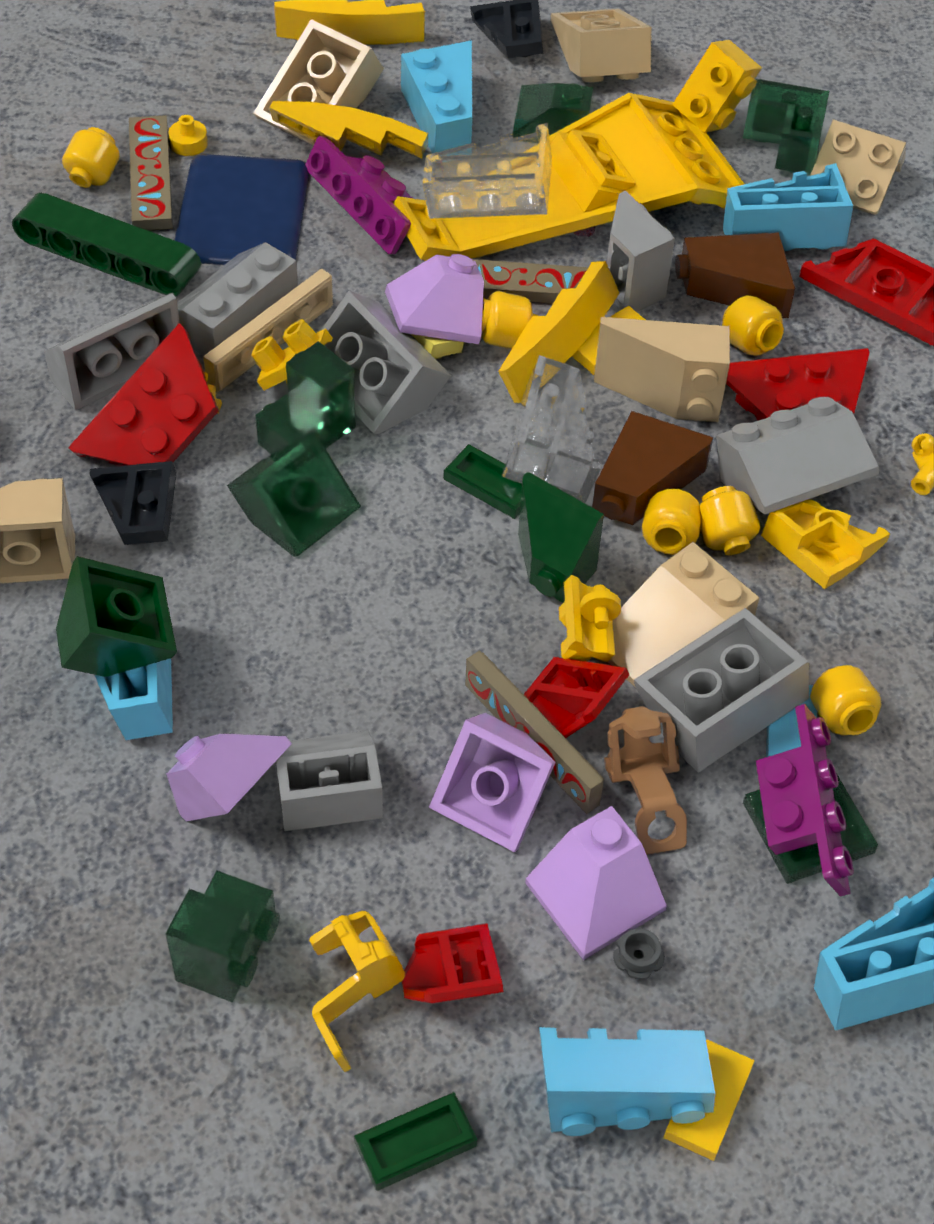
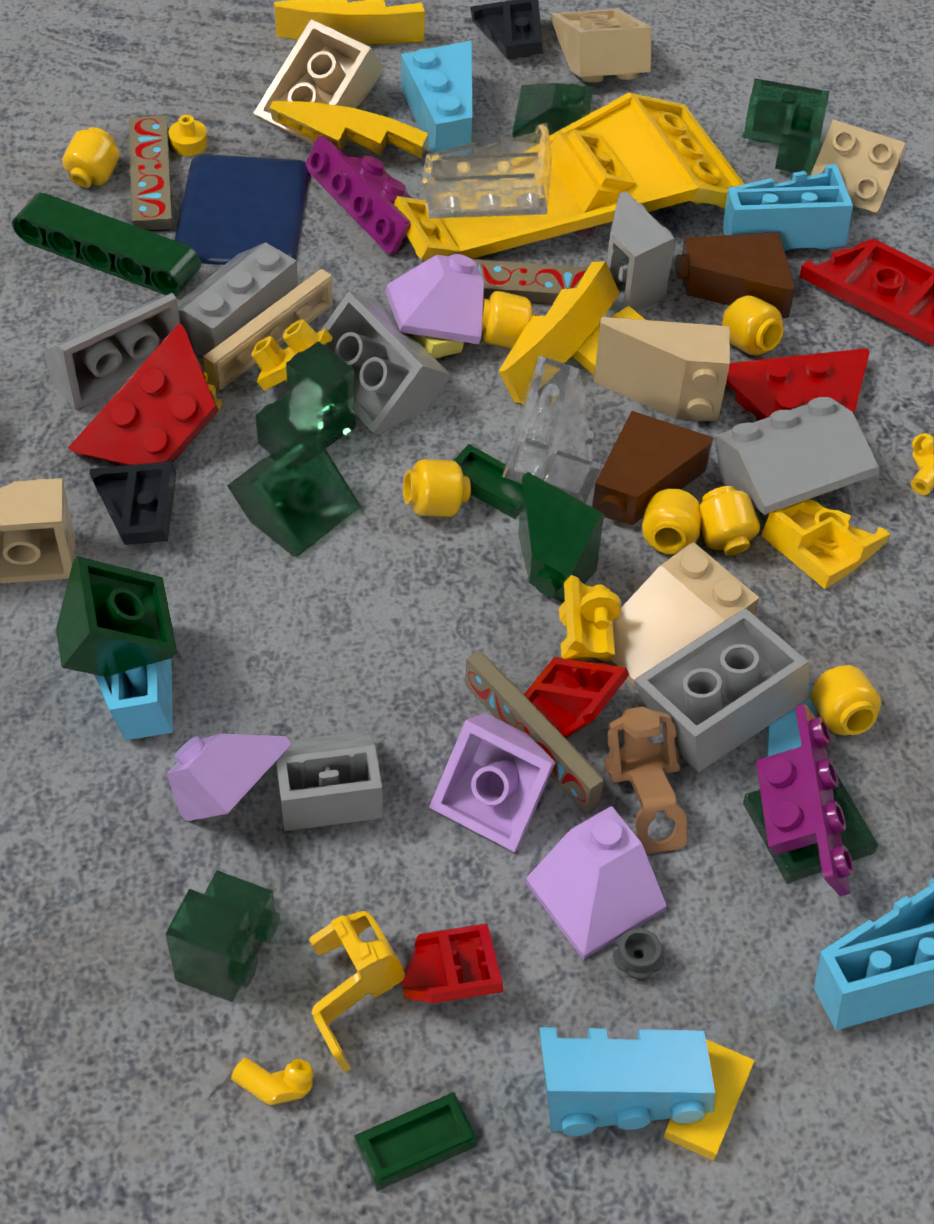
yellow brick [672,40,762,133] -> none
none -> yellow arm [231,1057,314,1105]
none -> yellow head [403,459,471,517]

